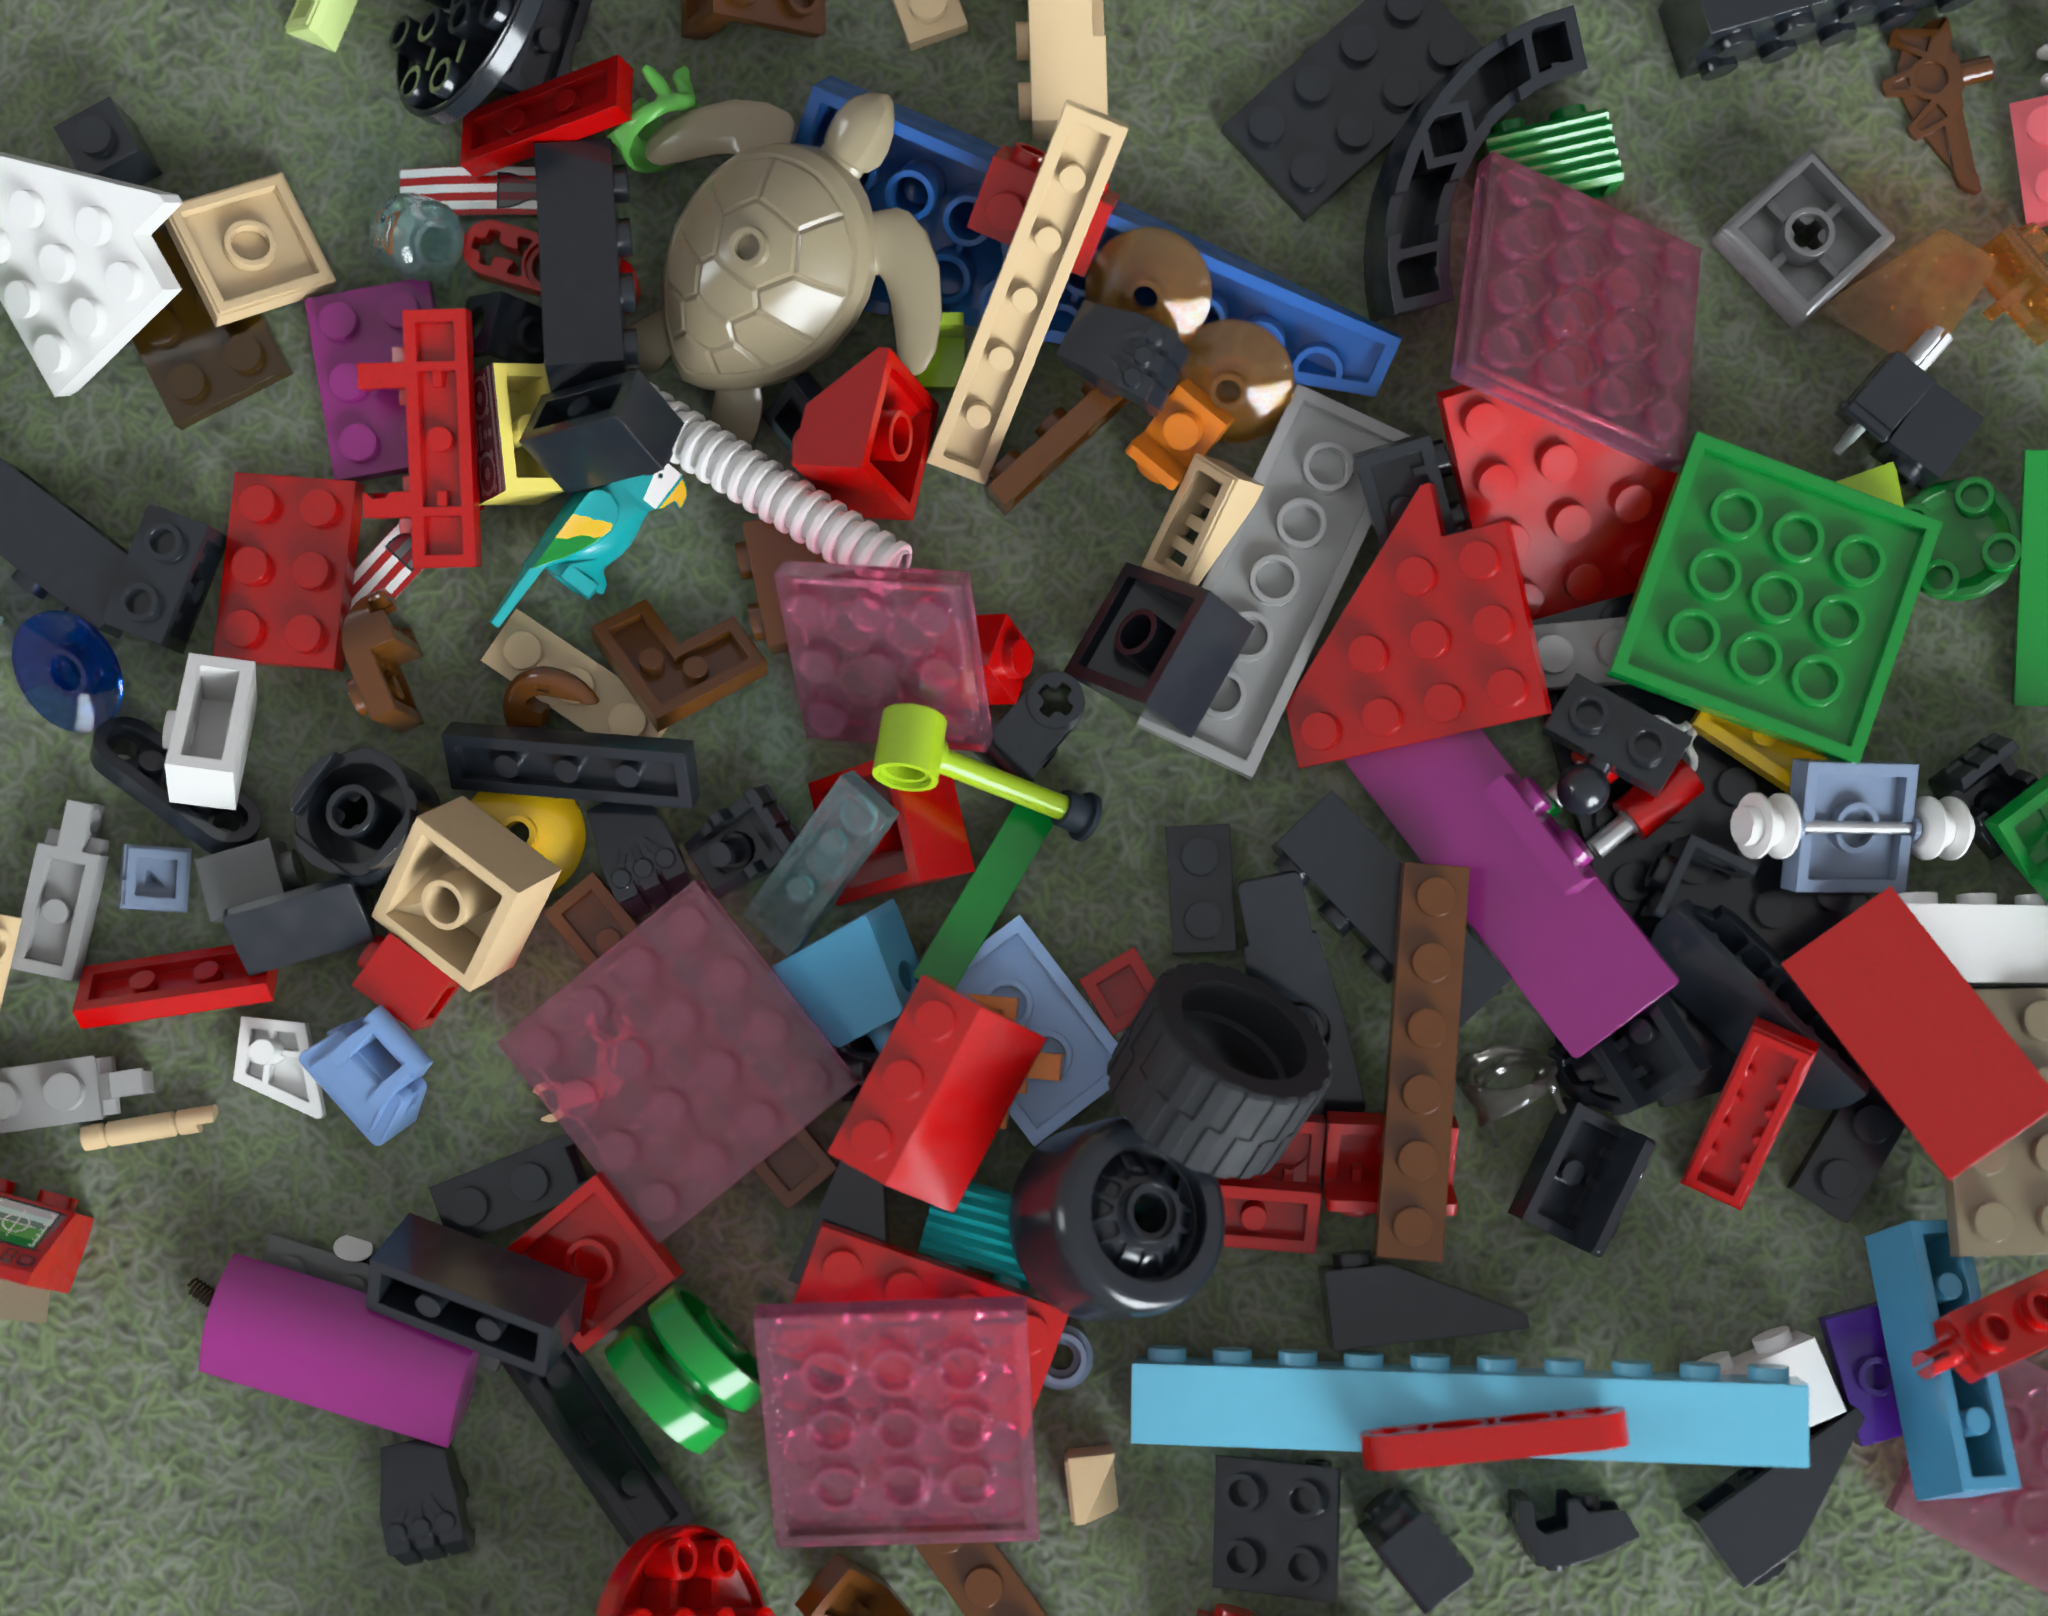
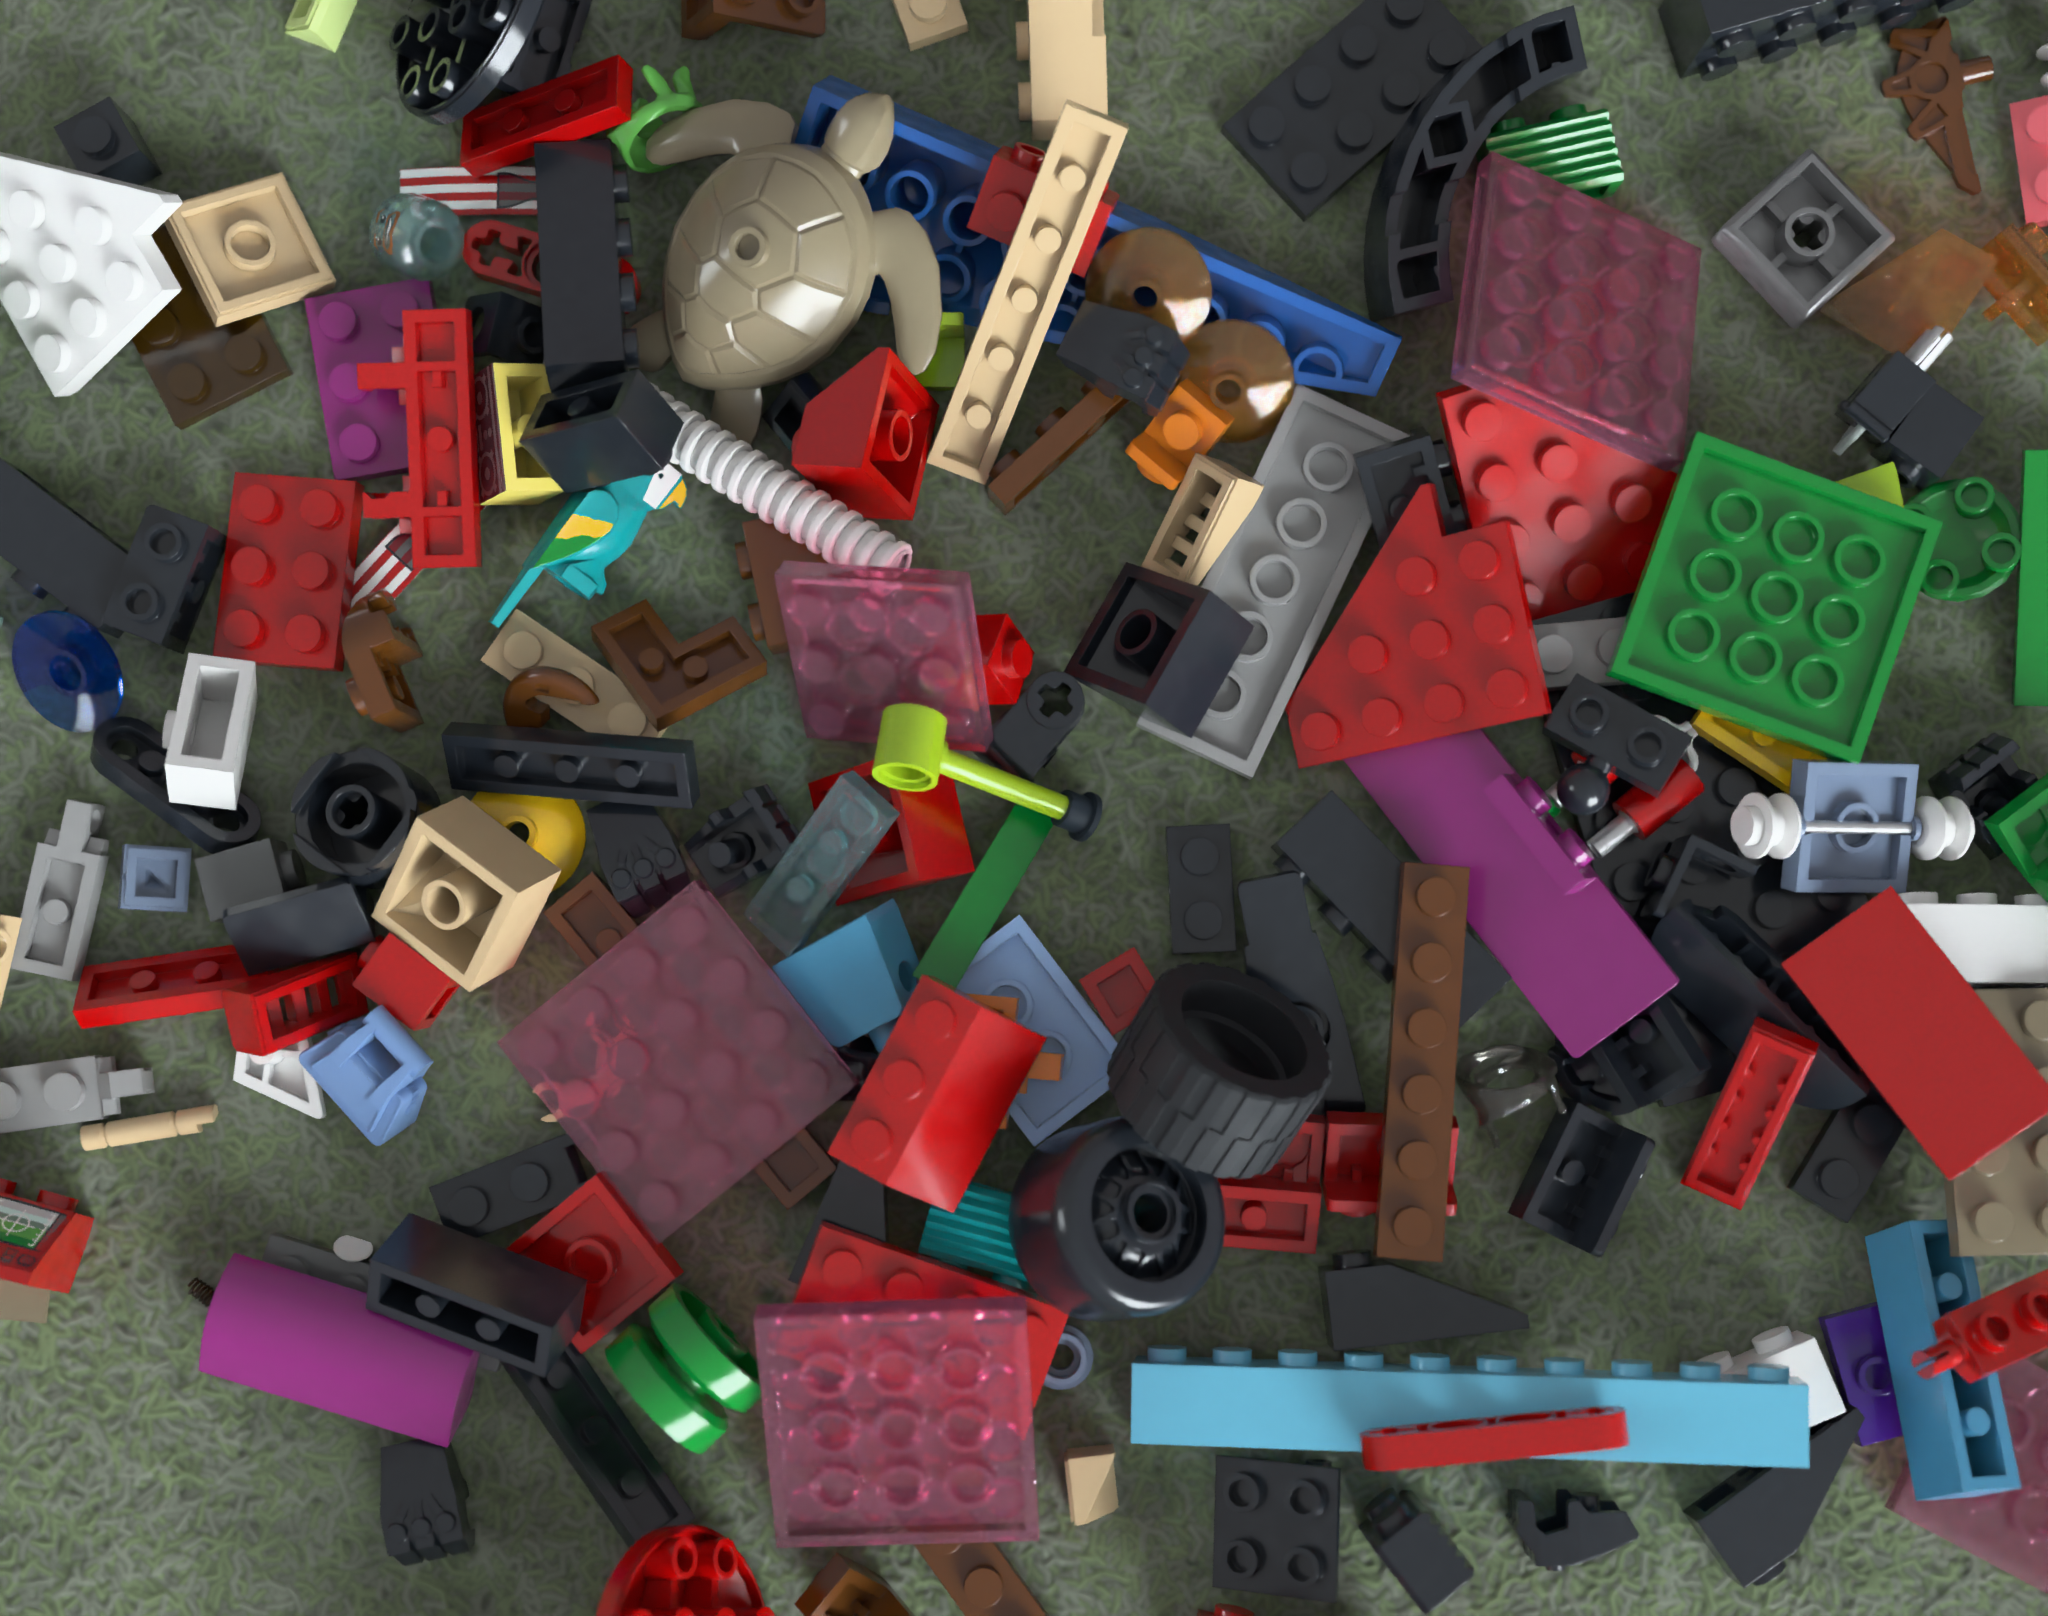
none -> red slope [222,951,369,1057]

